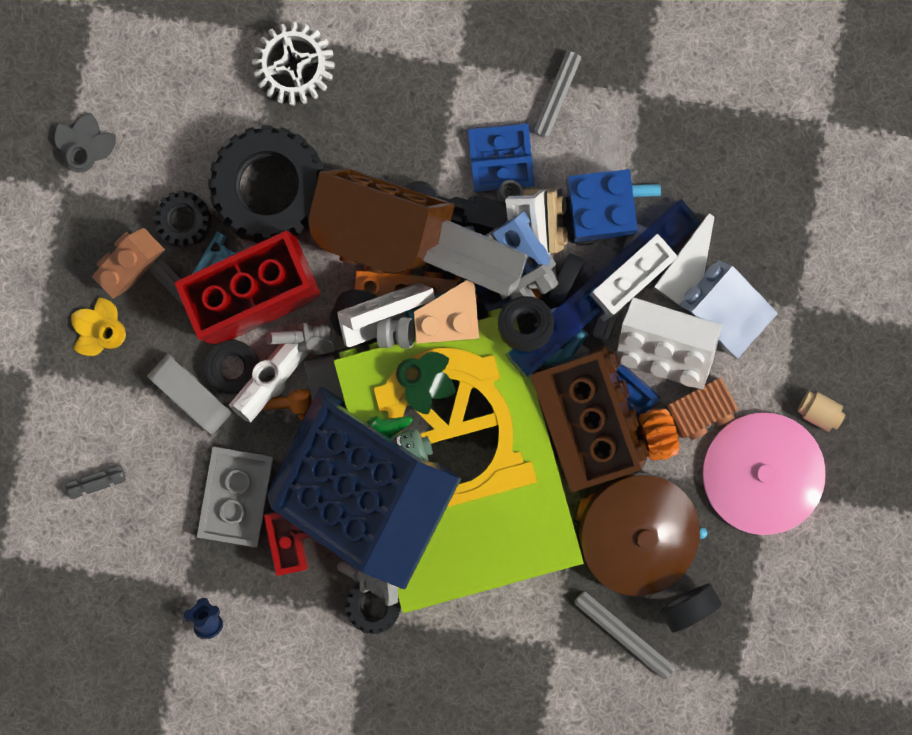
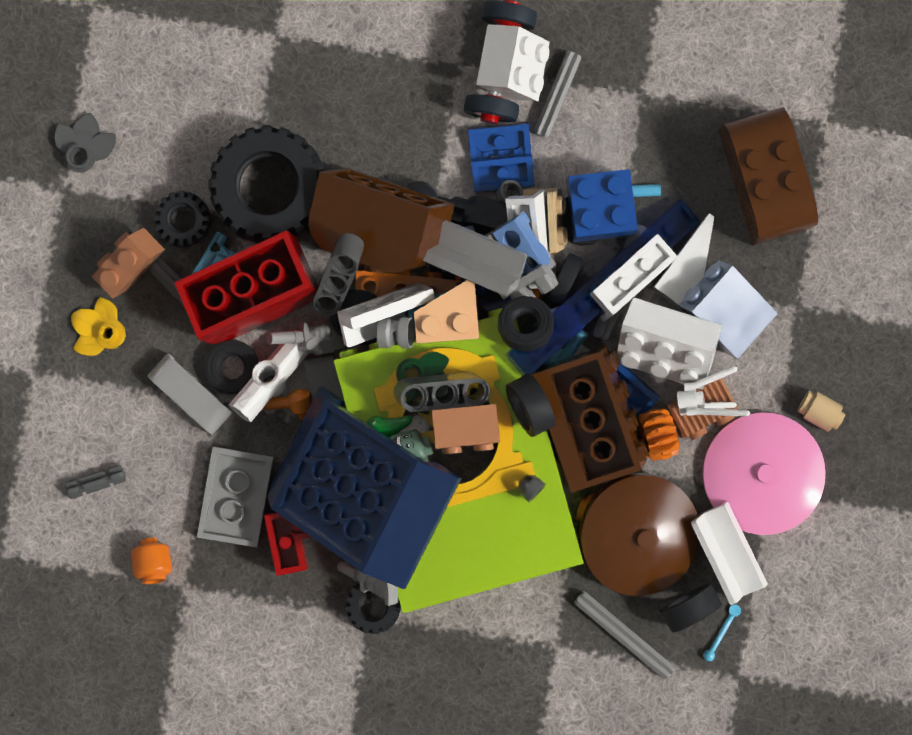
dark blue brick [184,598,224,639] -> none
white gear [252,22,335,106] -> none
none -> orange head [130,538,172,585]
none -> dark grey beam [313,233,364,316]
none -> dark grey beam [394,372,490,412]
none -> nougat brick [432,404,500,454]
none -> white brick [464,0,550,124]
none -> black tyre [506,373,555,437]
none -> dark grey hinge [518,475,546,502]
none -> white plant [677,366,750,416]
none -> white panel [691,502,768,605]
none -> medium azure hinge [703,604,741,662]
none -> reddish brown brick [718,107,818,246]

